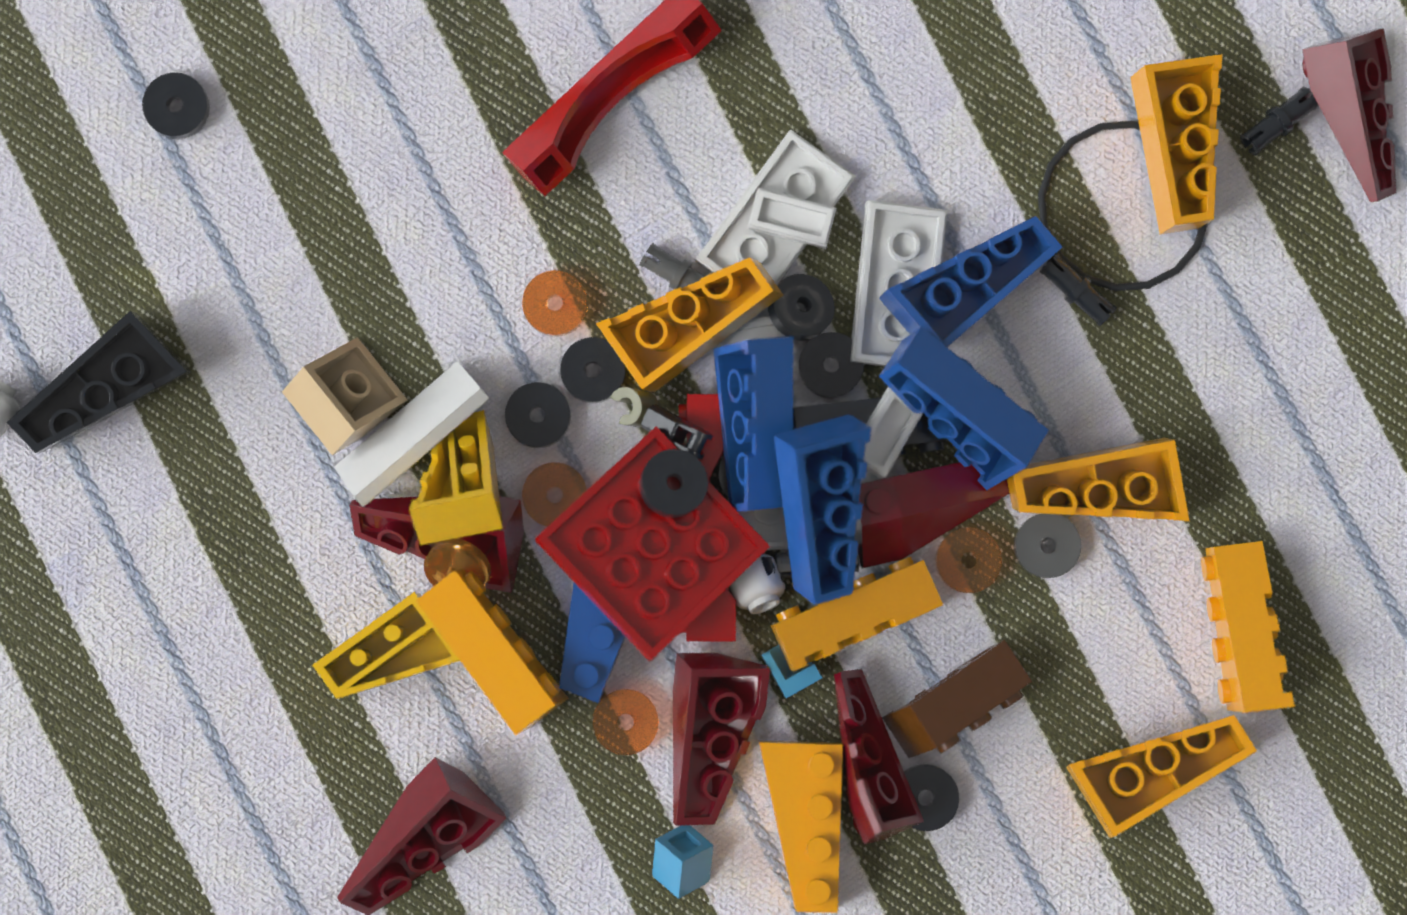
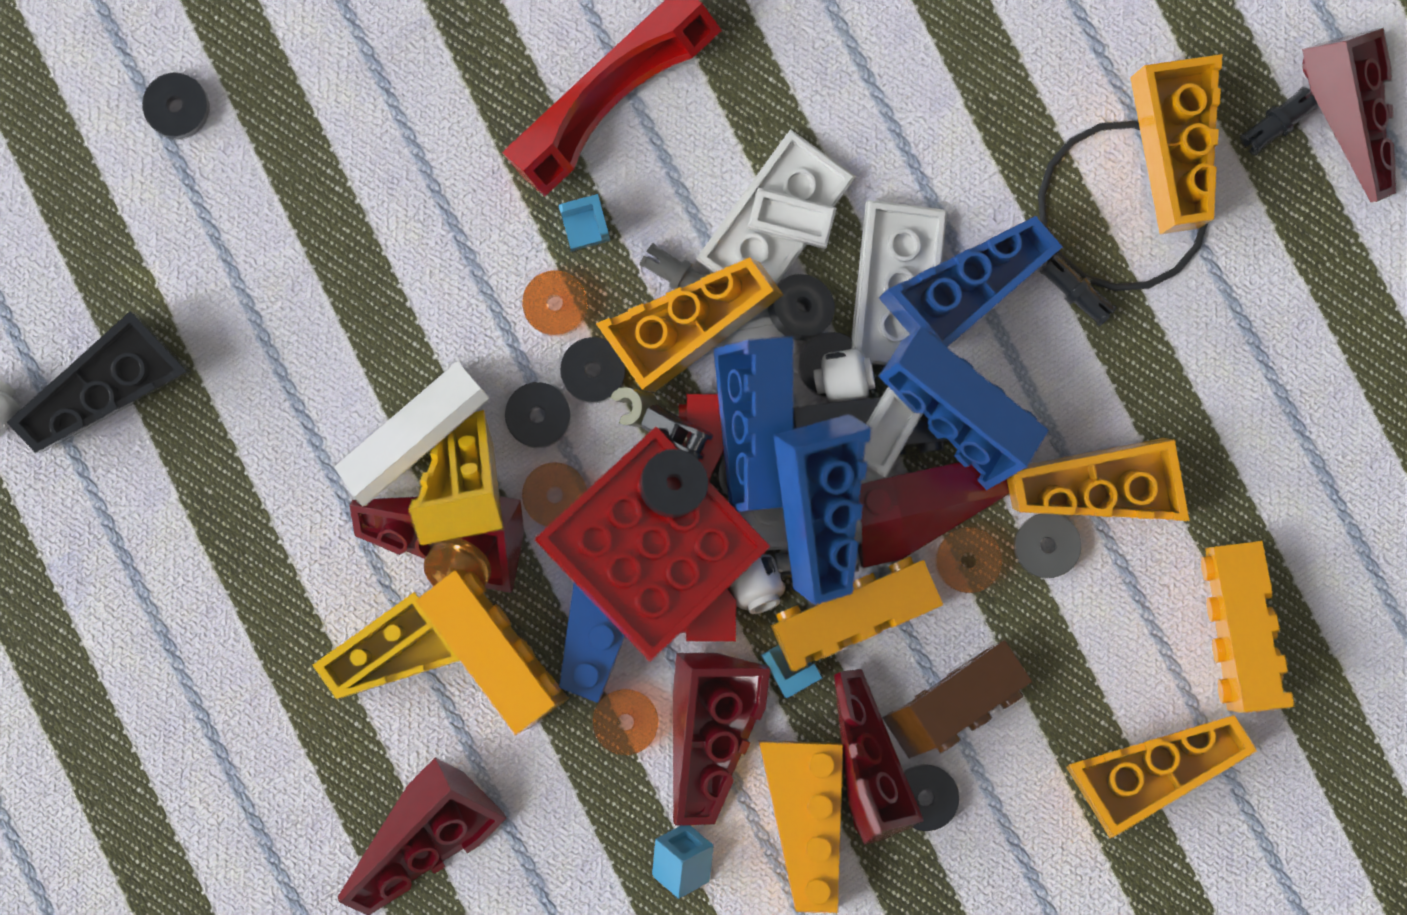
tan slope [282,337,407,455] -> none
none -> dark azure panel [559,194,610,251]
none -> white head [814,349,875,403]

